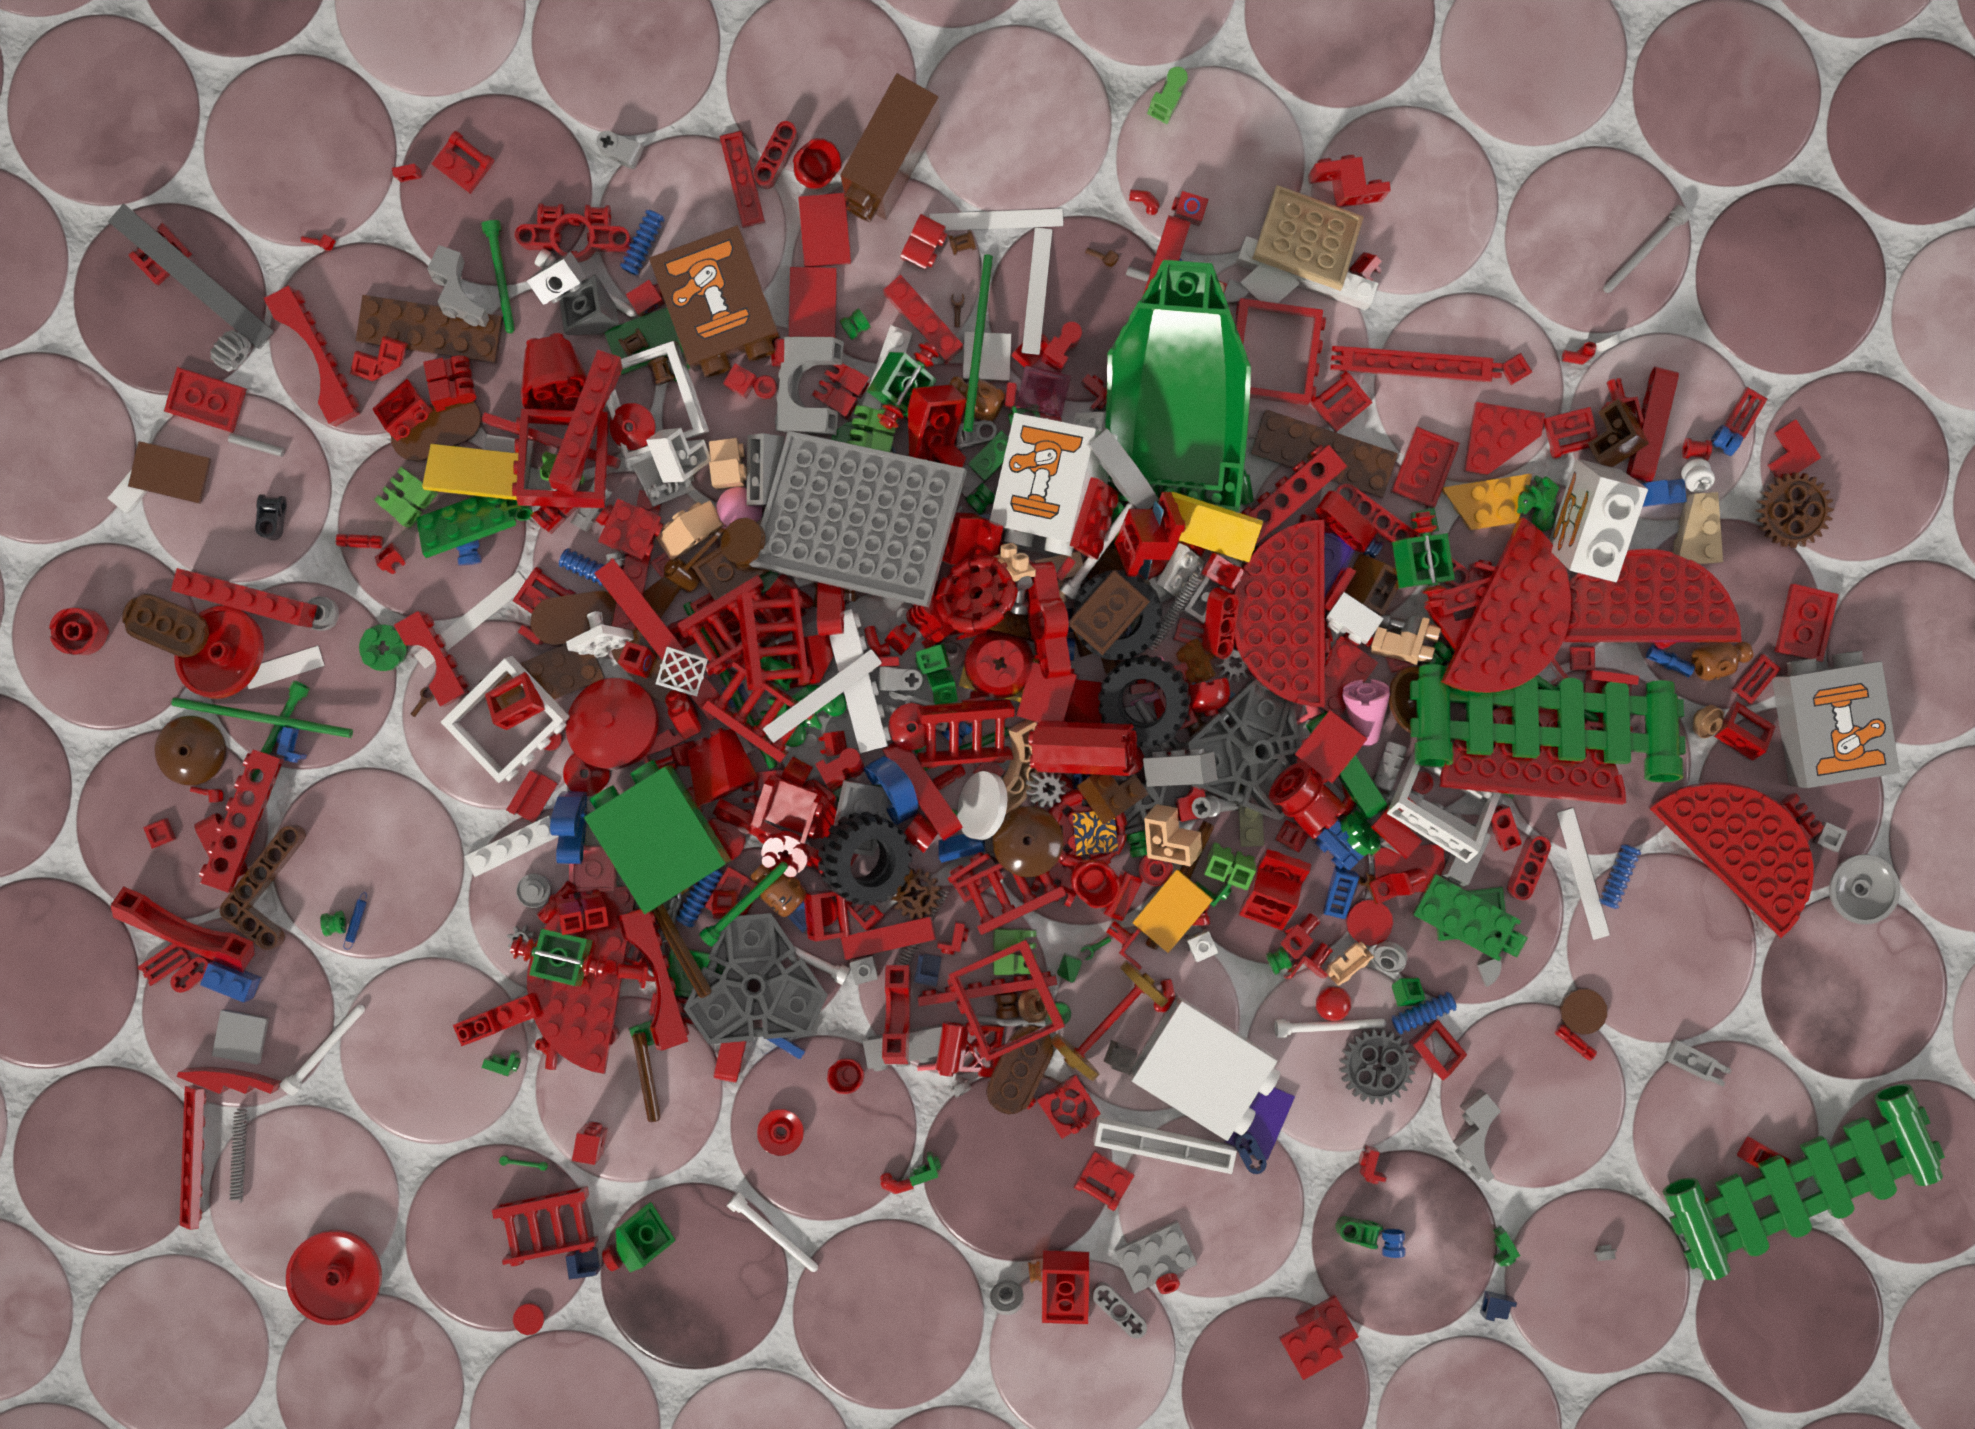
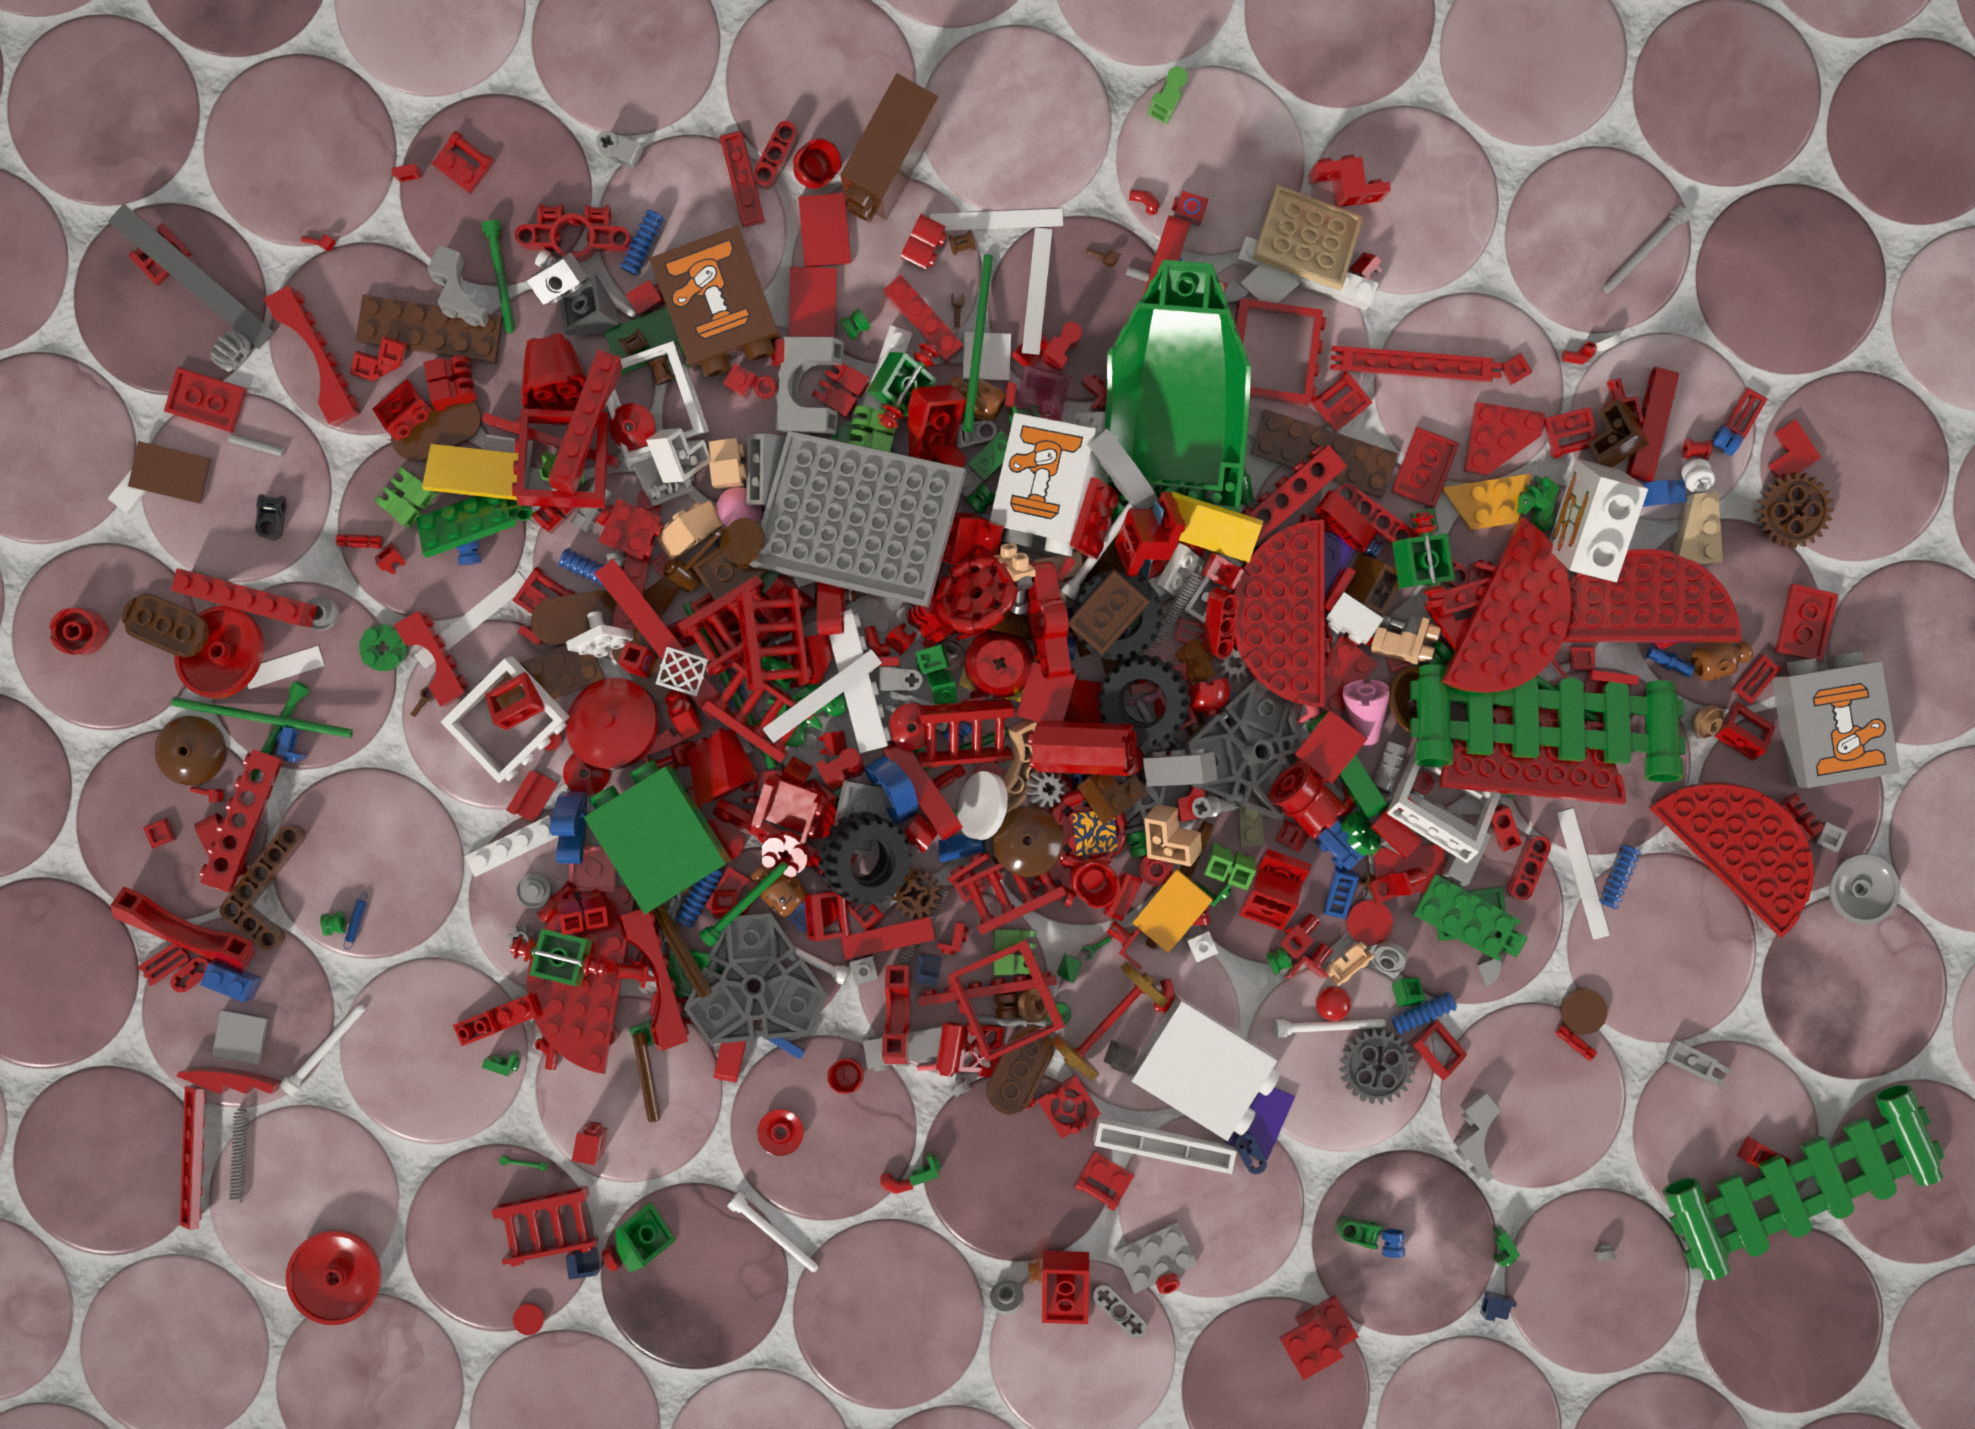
red bracket [1359,1145,1387,1184] -> none

